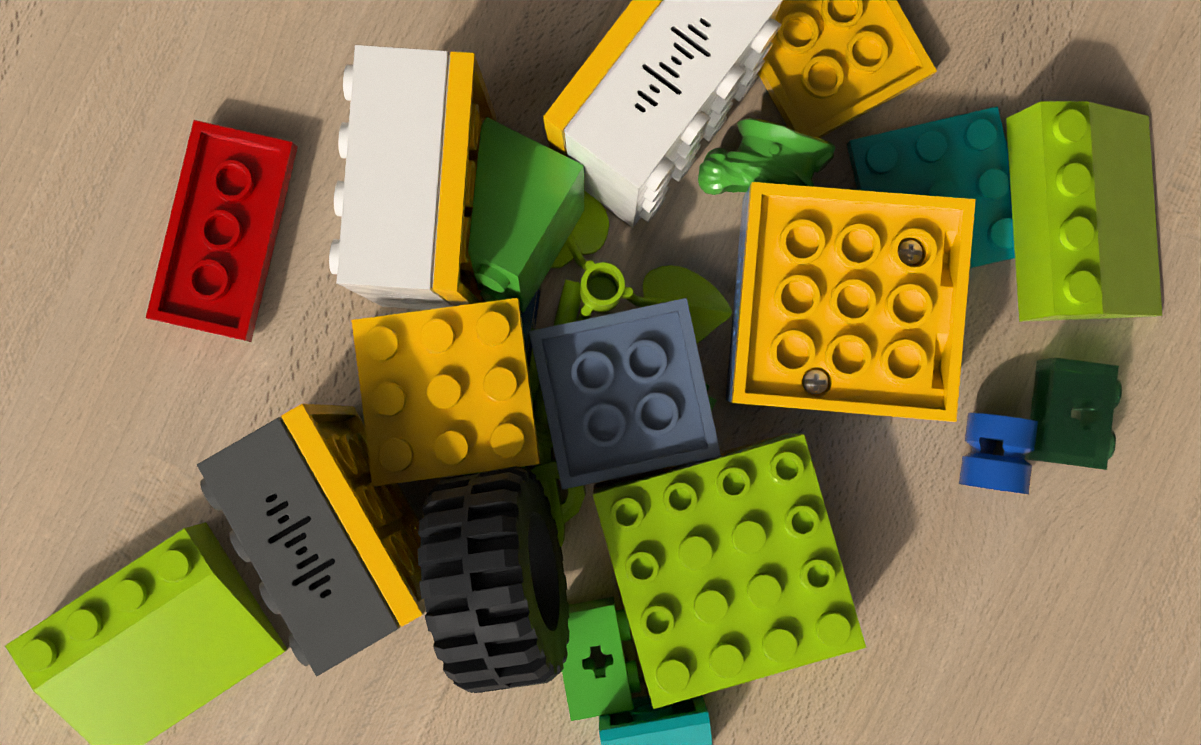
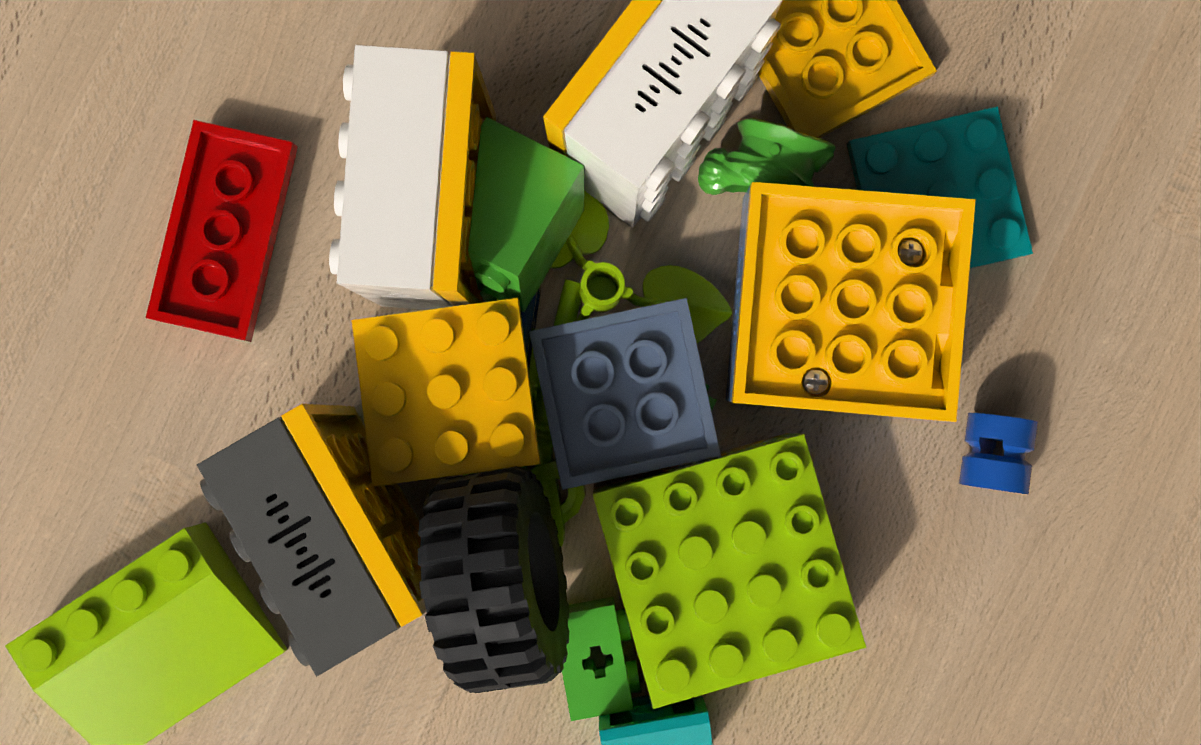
lime slope [1006,101,1163,322] -> none
clear green brick [1025,358,1122,470] -> none

